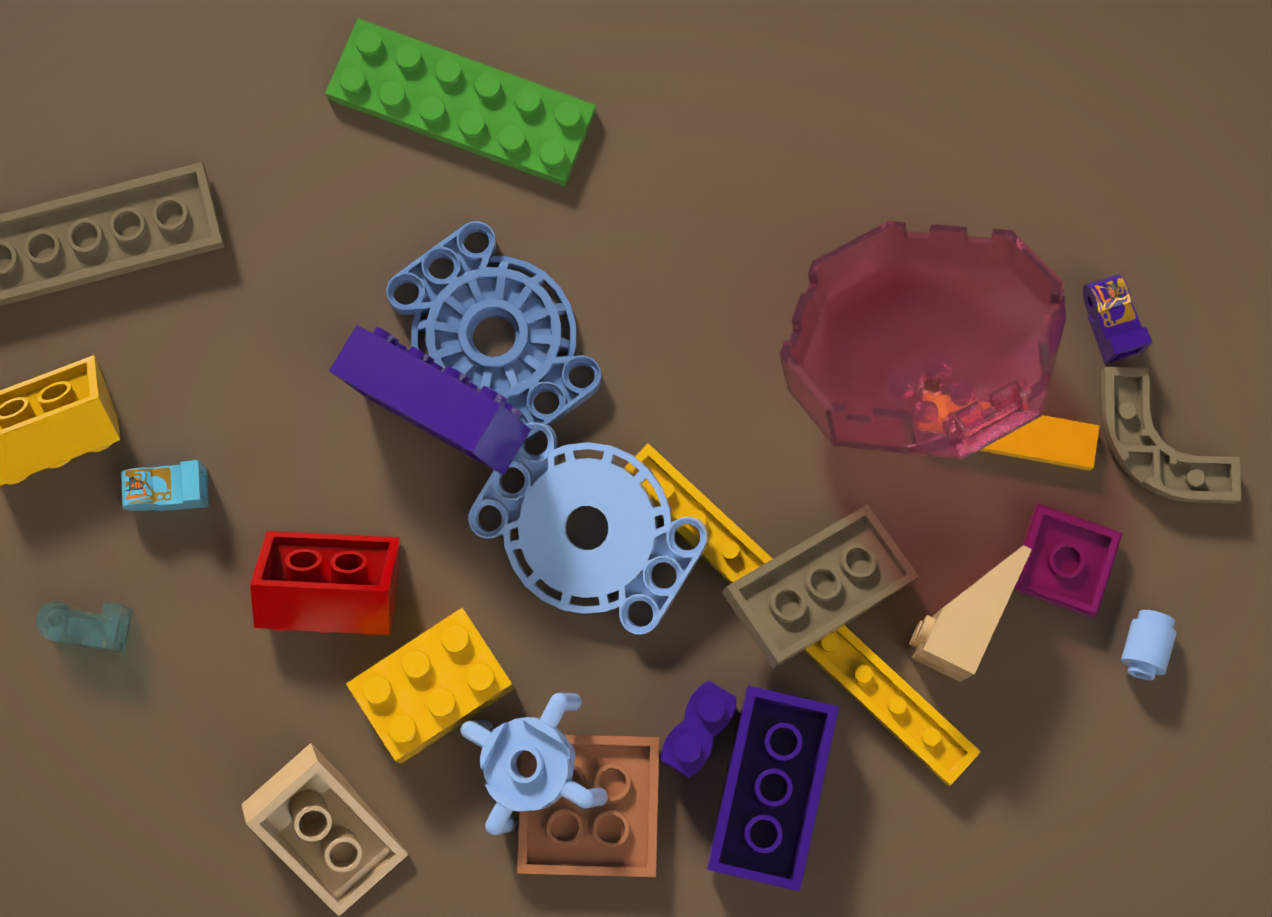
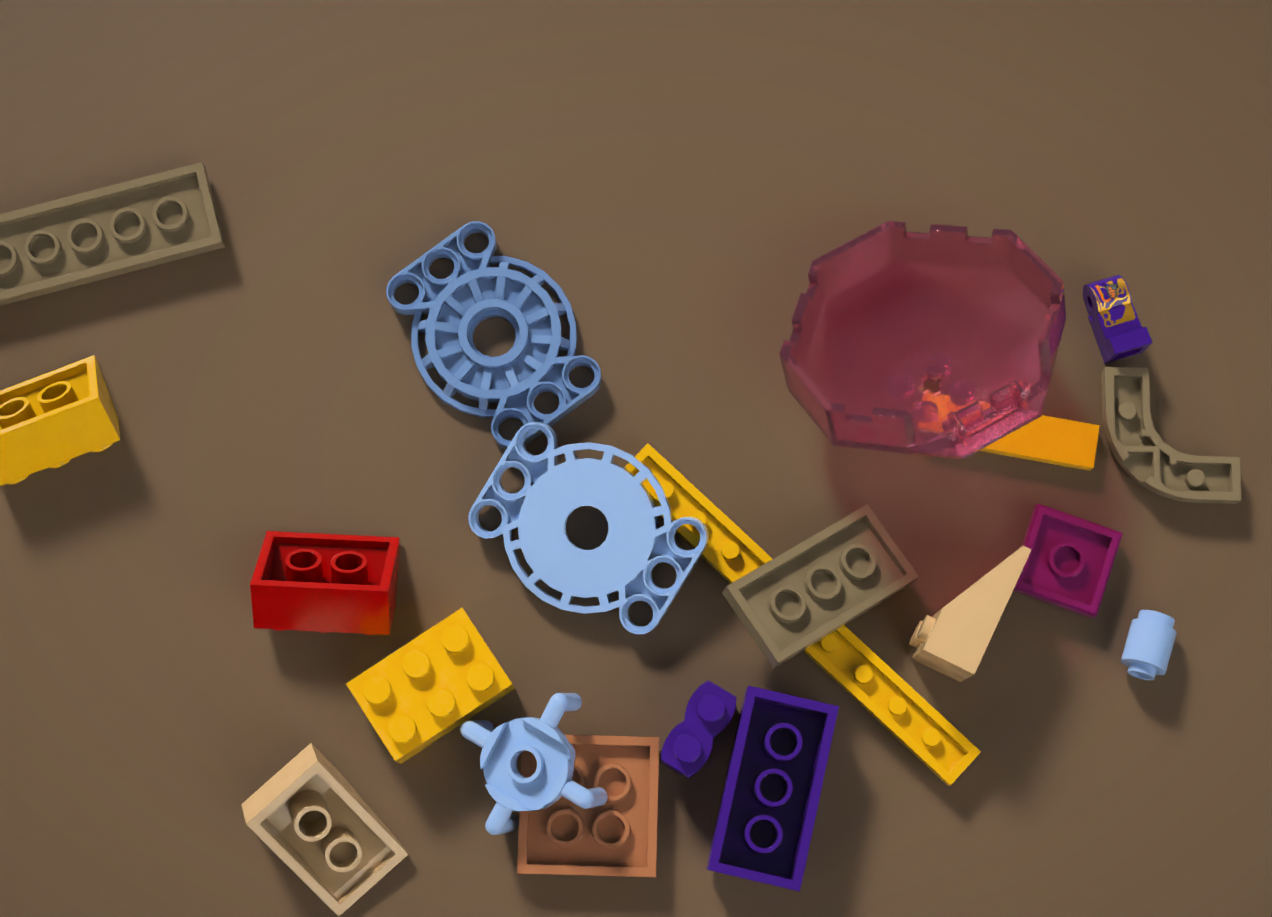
clear light blue leg [36,601,133,653] -> none
medium azure leg [121,460,209,511] -> none
bright green plate [325,18,596,187] -> none
dark purple brick [329,325,531,476] -> none

